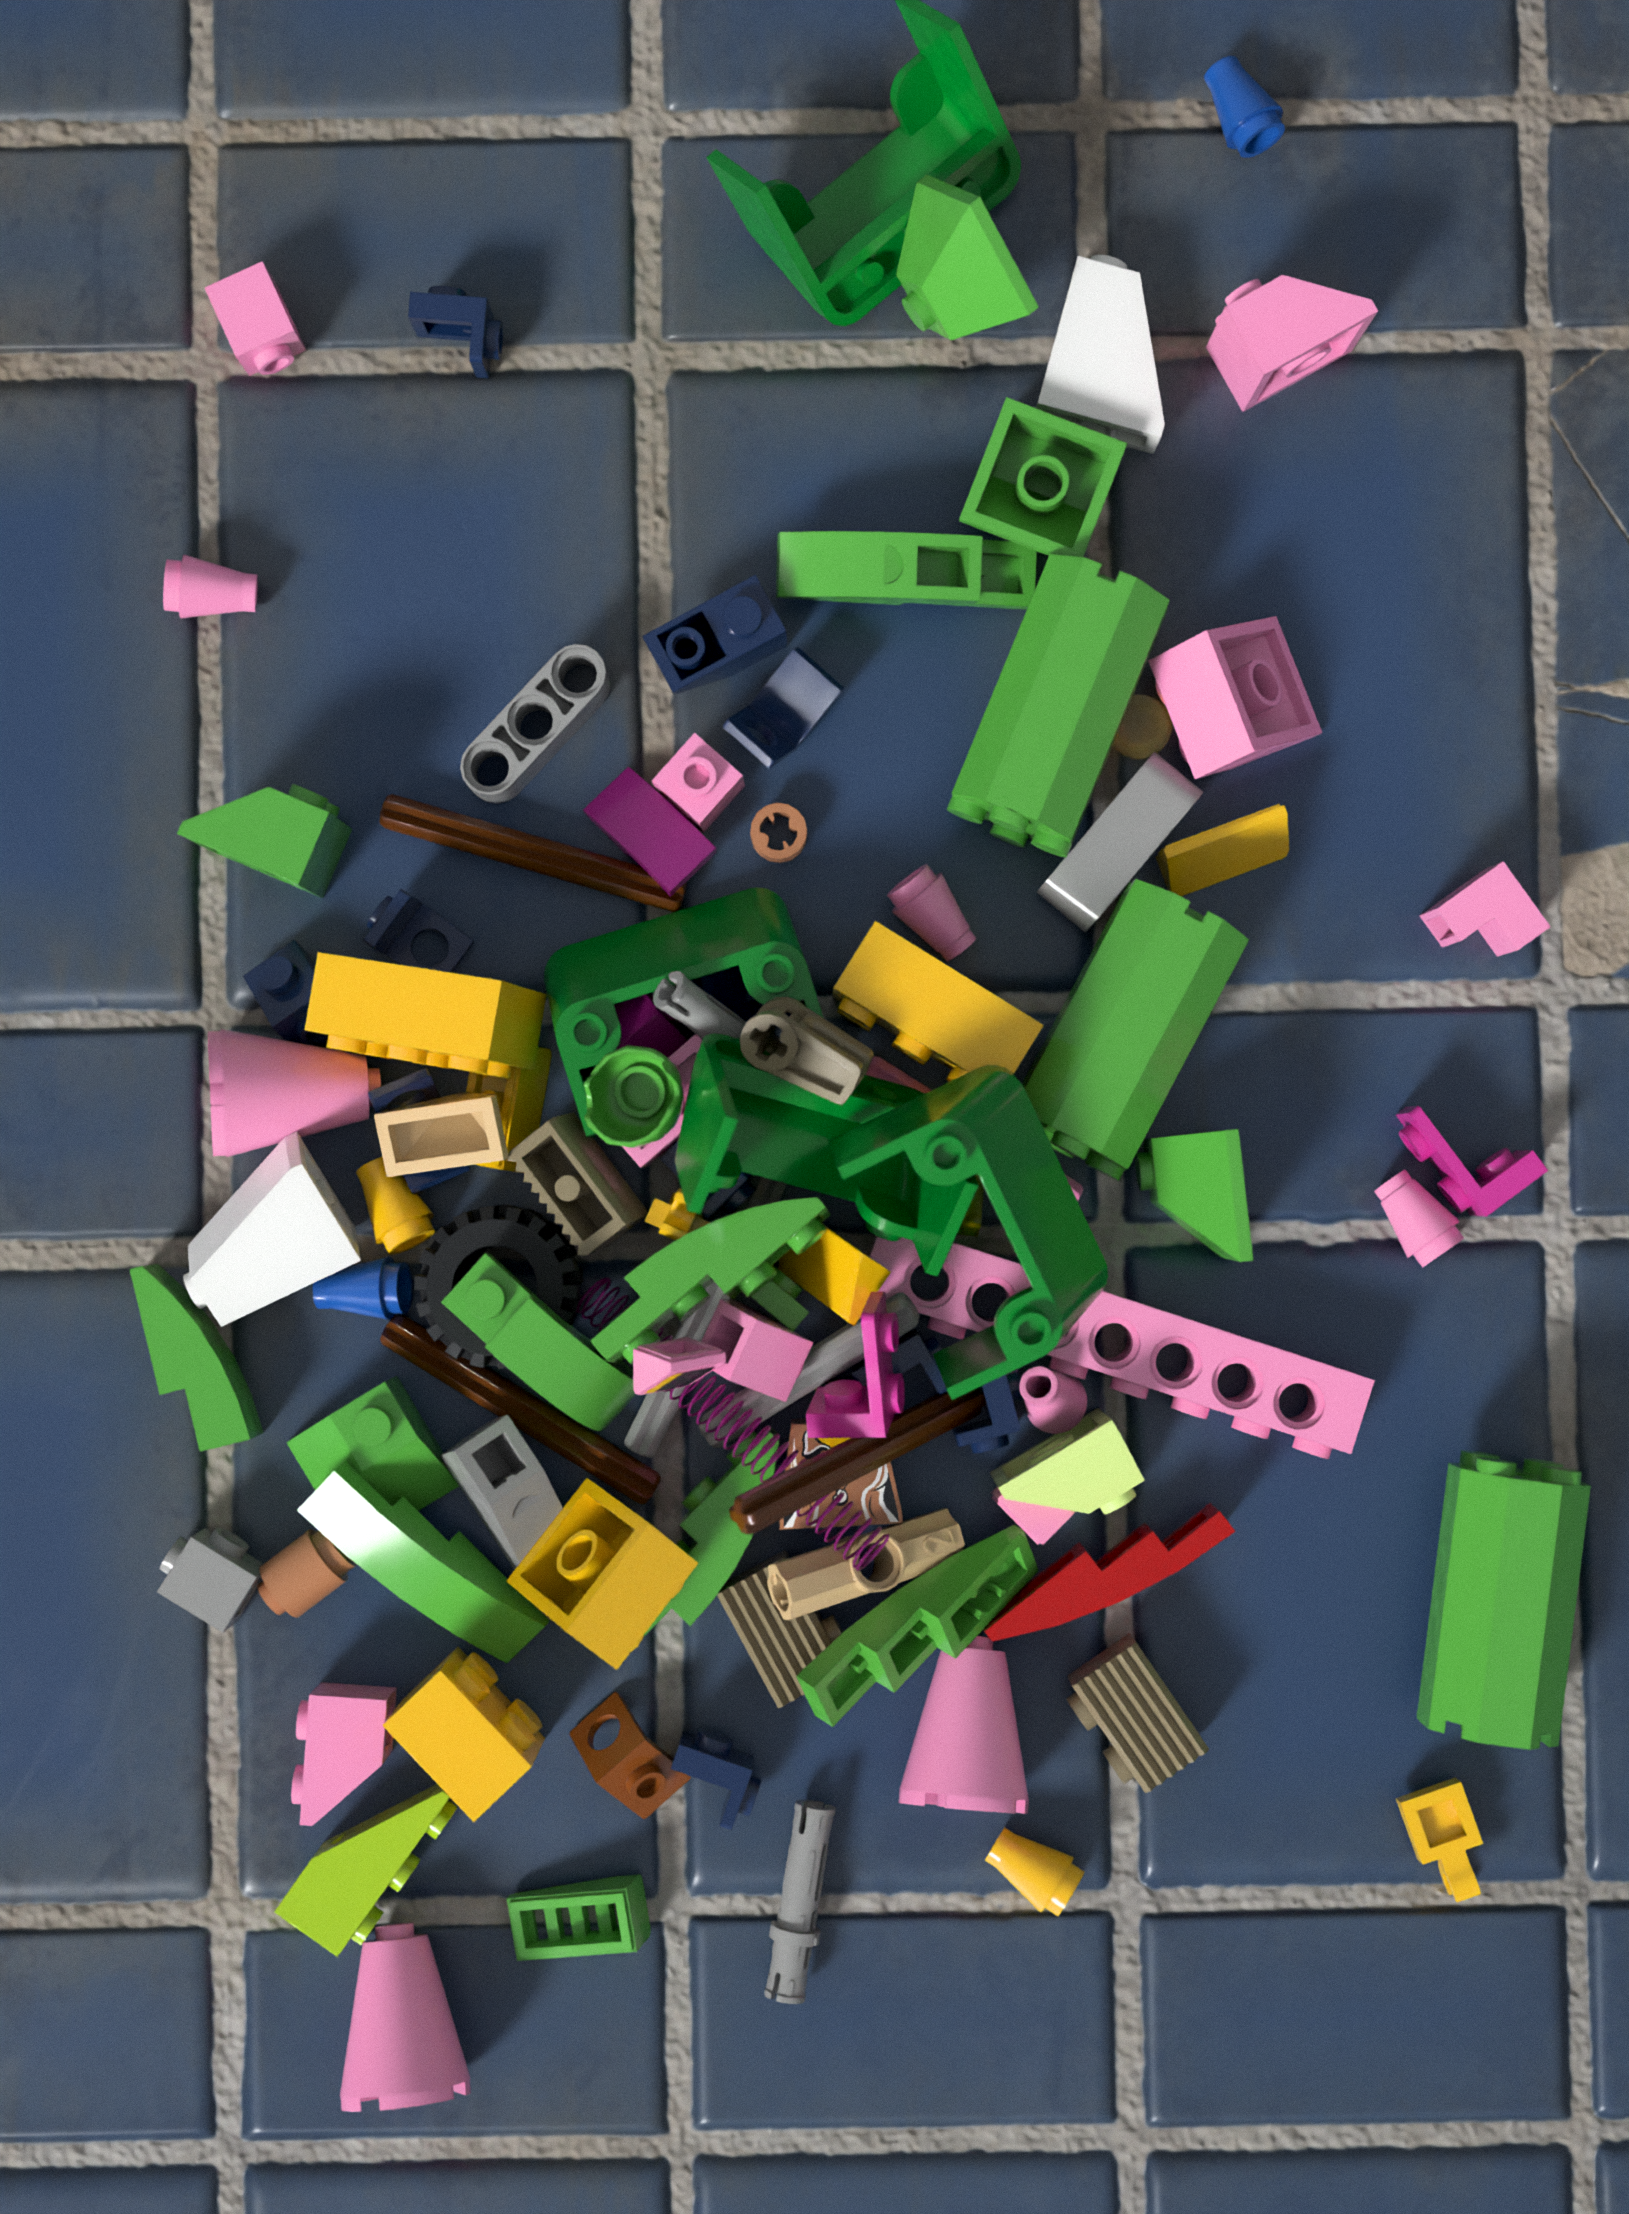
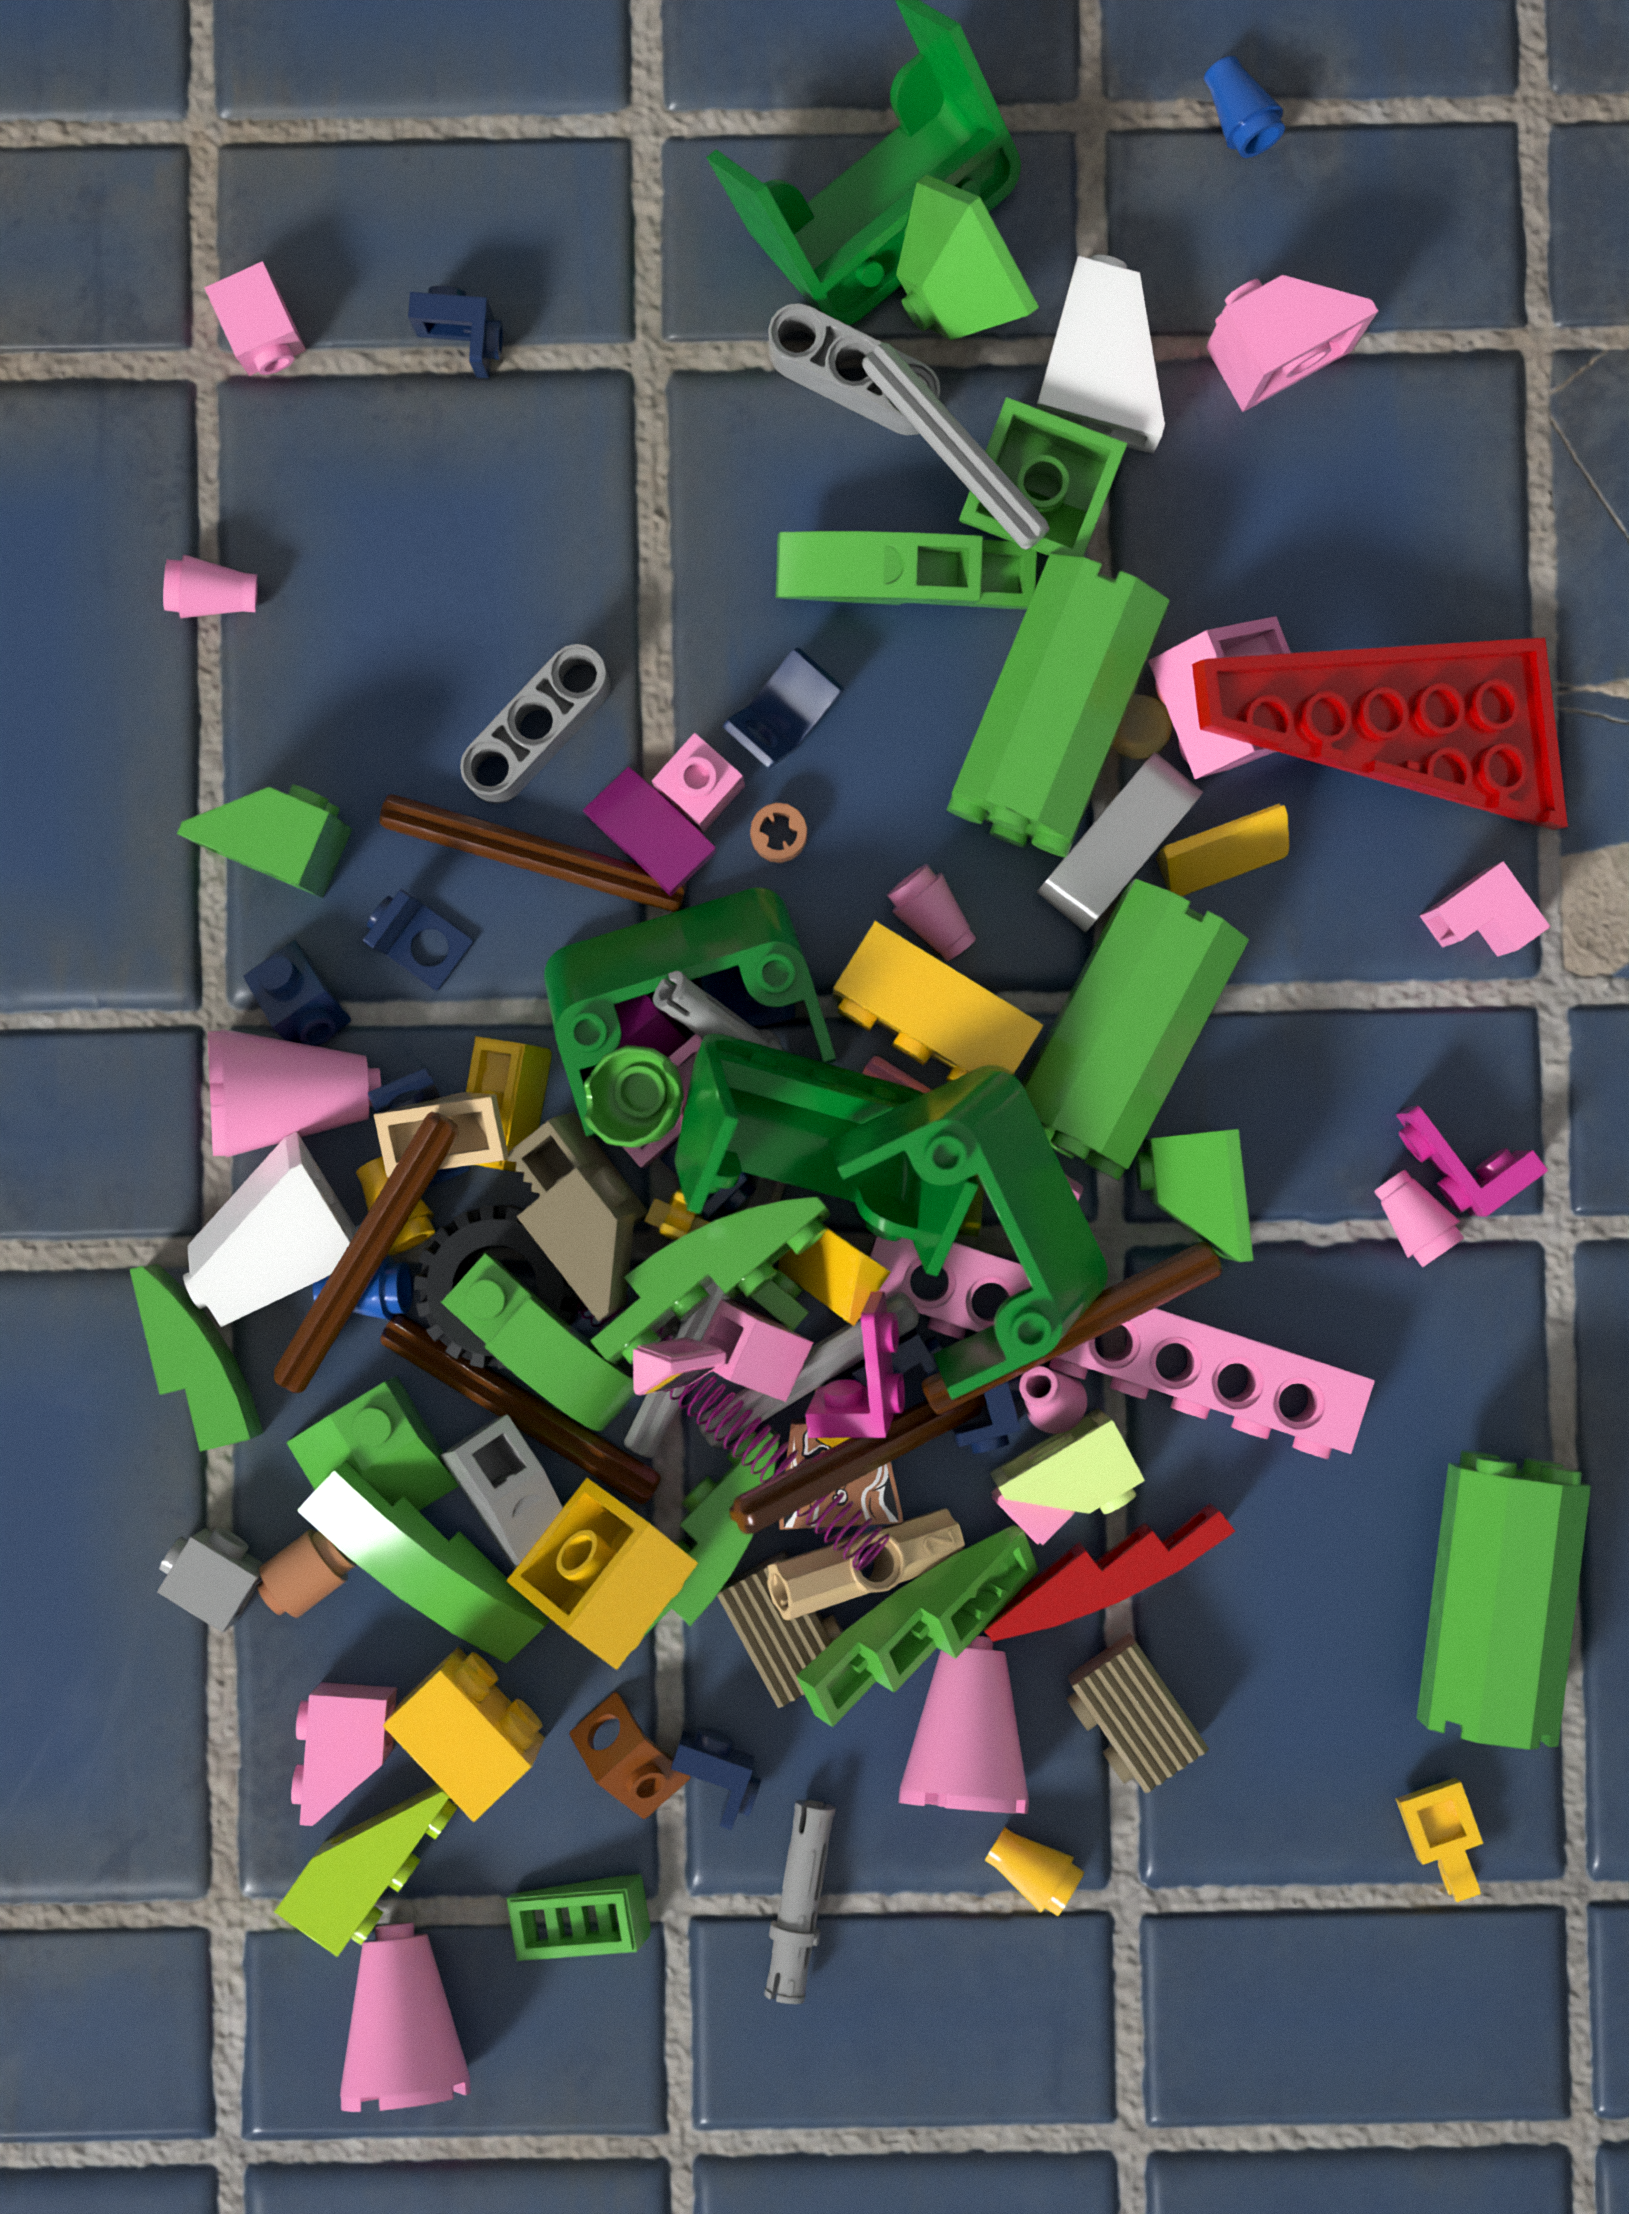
yellow brick [305,952,547,1079] -> none
dark blue slope [642,574,787,695] -> none
dark tan piece [740,997,874,1105] -> none
none -> reddish brown axle [274,1112,459,1393]
none -> dark tan slope [517,1161,635,1321]
none -> light grey beam [768,303,940,436]
none -> light grey axle [862,342,1049,550]
none -> reddish brown axle [921,1242,1222,1414]
none -> red wing [1192,637,1568,830]

